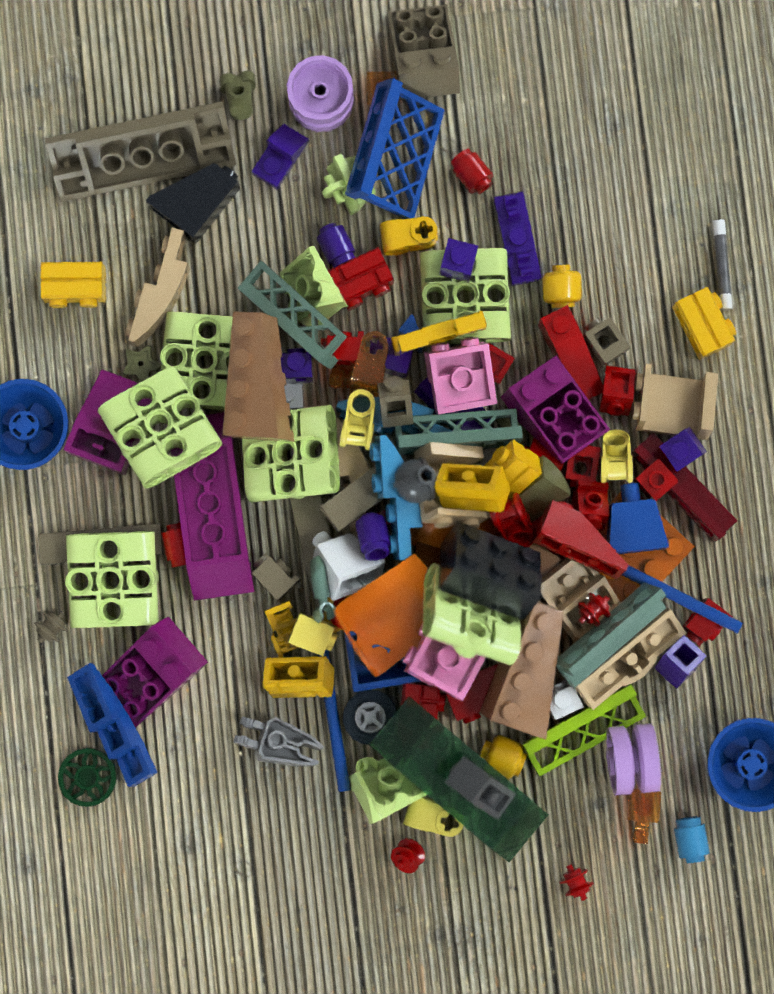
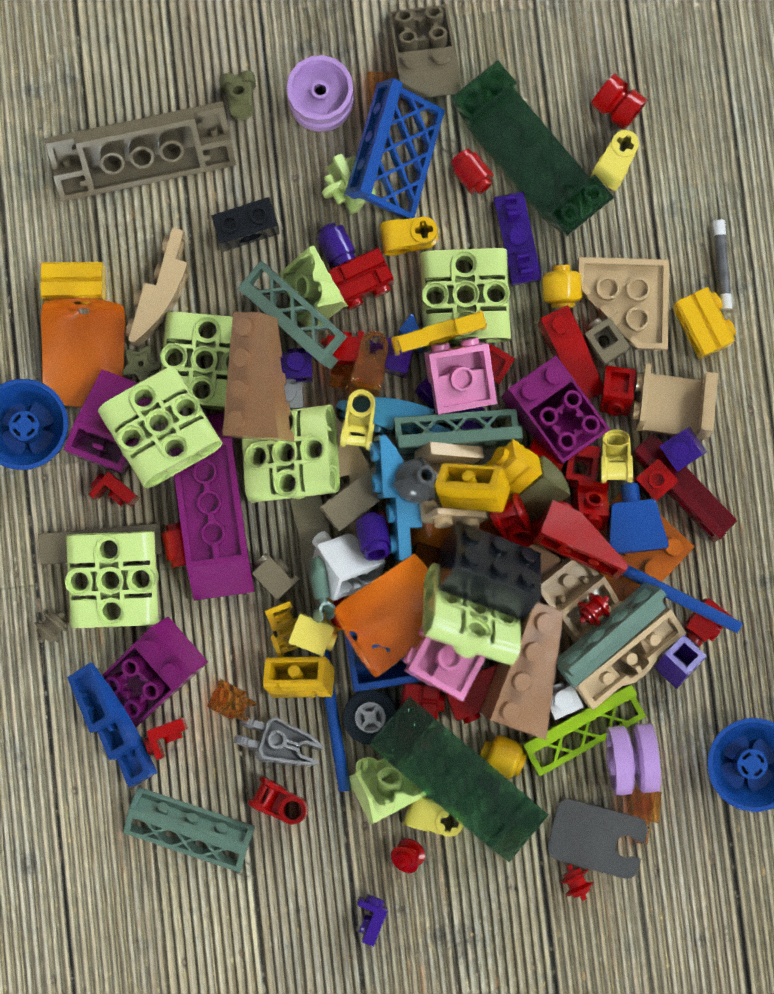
dark green wheel [58,748,117,807] -> none
black slope [146,163,240,244] -> none
dark purple slope [252,124,309,190] -> none
dark tan brick [377,376,414,428] -> none
dark purple brick [440,238,478,283] -> none
dark grey slope [445,756,516,820] -> none
dark azure brick [674,816,710,863] -> none
none -> orange piece [41,298,126,407]
none -> red bracket [88,472,140,507]
none -> sand green fence [123,787,256,872]
none -> red bracket [144,717,188,760]
none -> clear orange plate [207,679,256,722]
none -> black brick [211,197,280,252]
none -> red piece [247,776,309,825]
none -> dark purple bracket [357,894,388,947]
none -> clear green slope [451,60,614,236]
none -> dark grey piece [548,799,648,879]
none -> tan plate [577,257,669,351]
none -> red wheel [590,73,648,130]
none -> light yellow piece [590,130,639,192]

